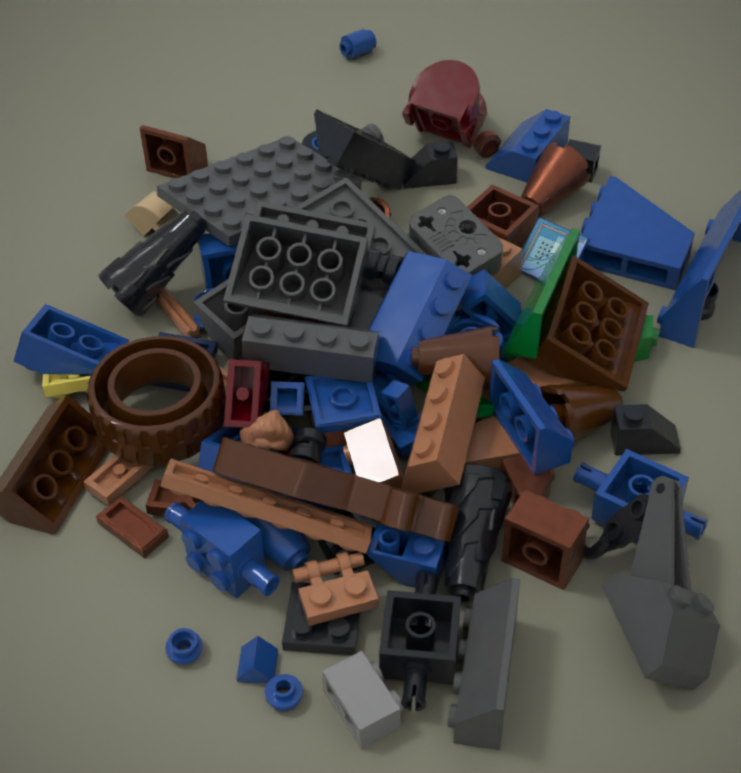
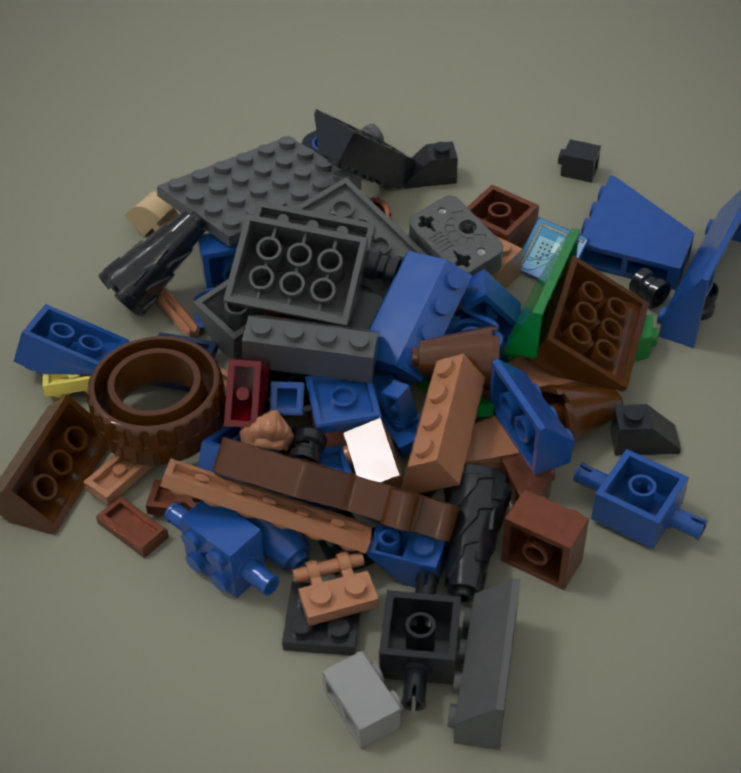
copper slope [139,125,208,178] -> none
blue plate [165,628,203,665] -> none
blue slope [237,636,278,683] -> none
blue plate [265,674,303,712] -> none
blue brick [339,29,377,60] -> none
dark red animal [402,60,488,148] -> none
copper tile [473,130,501,158] -> none
blue slope [486,109,570,183] -> none
copper cone [521,142,591,217] -> none
dark grey slope [583,476,720,690] -> none
none -> black wheel [629,267,671,308]

